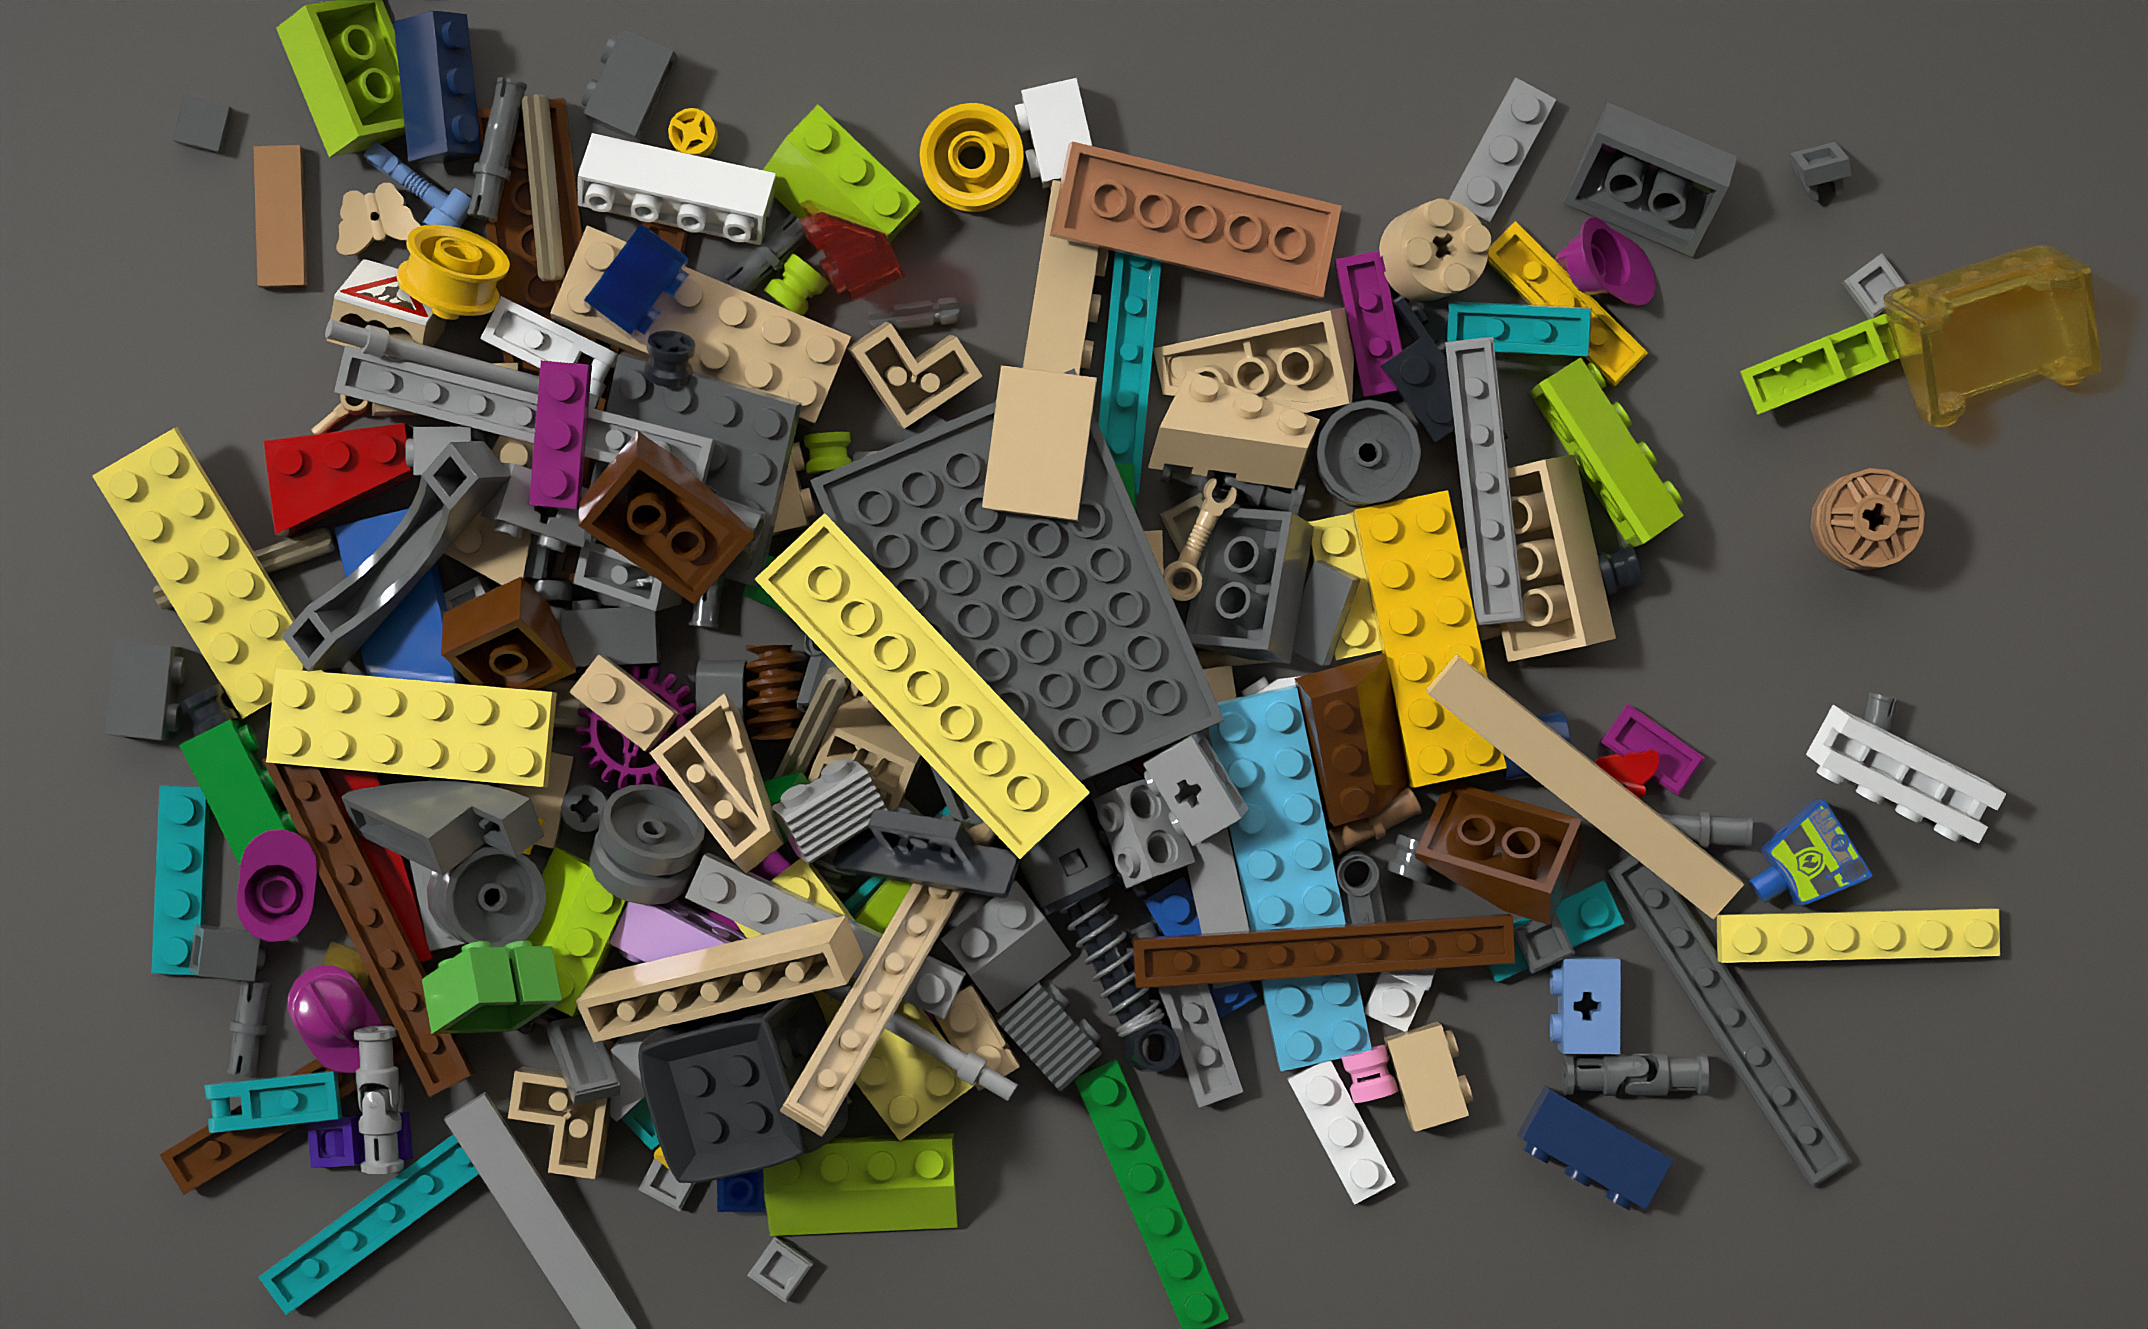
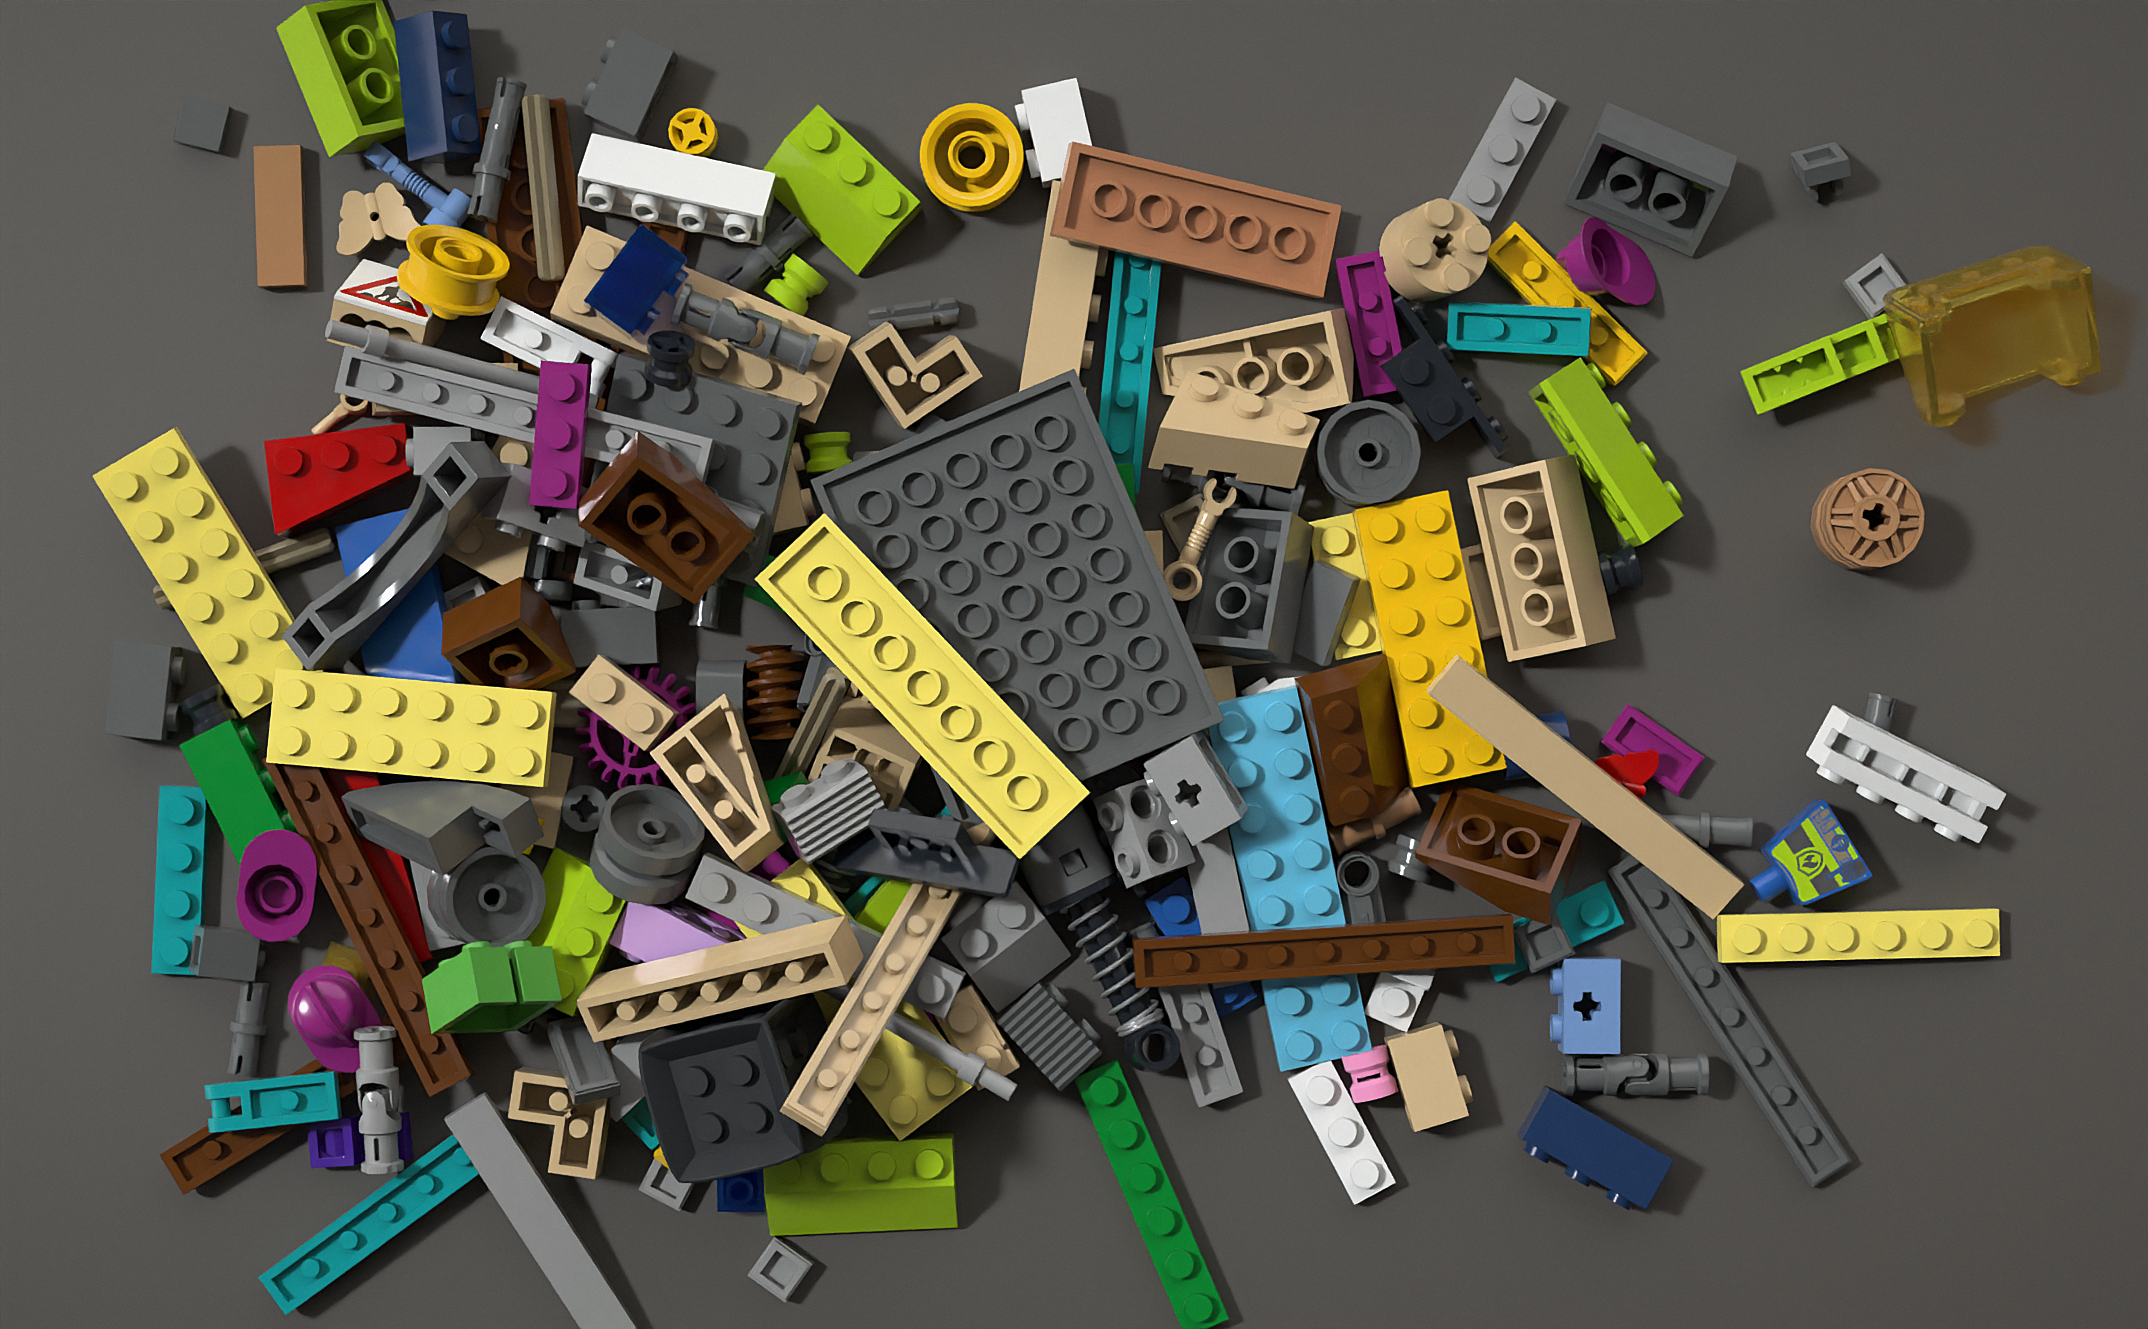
clear red slope [799,200,905,301] -> none
tan tile [982,365,1097,522] -> none
light grey tile [1445,337,1524,625] -> none
none -> dark grey piece [670,283,820,375]

